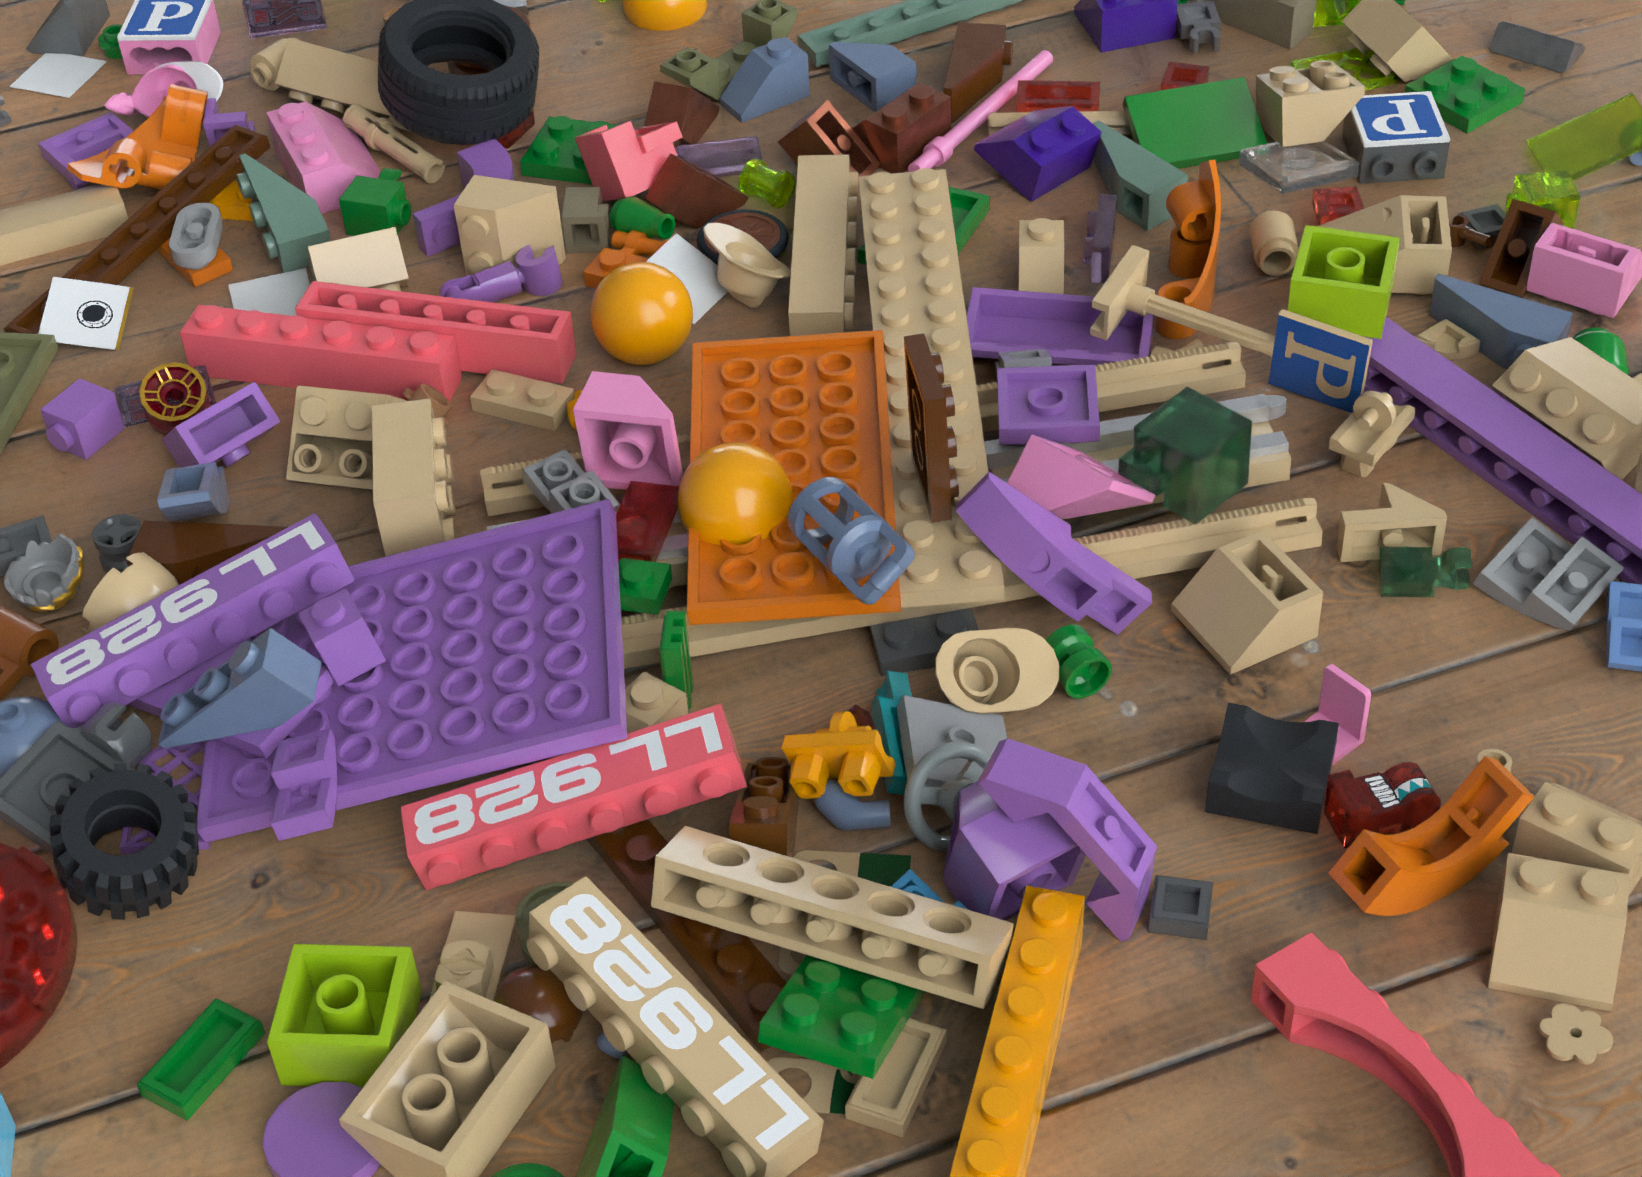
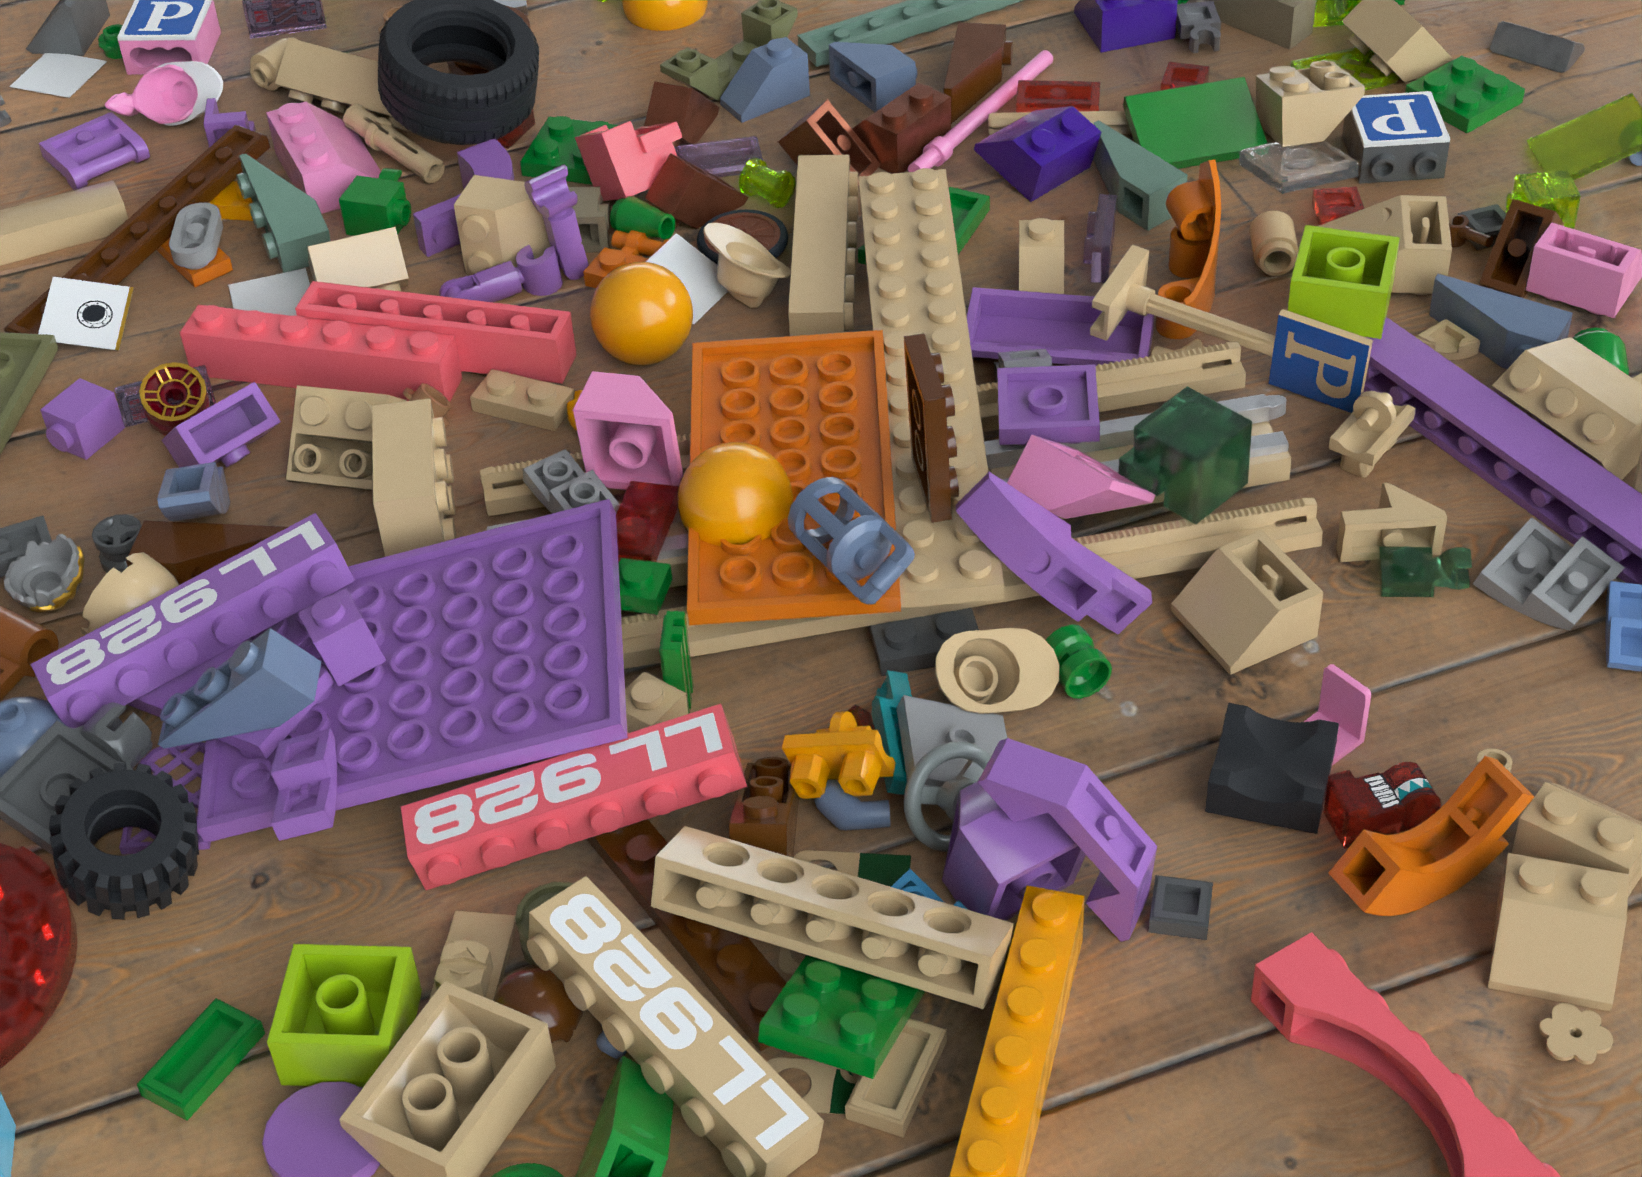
orange panel [67,84,208,190] -> none
none -> medium lavender piece [524,164,589,280]

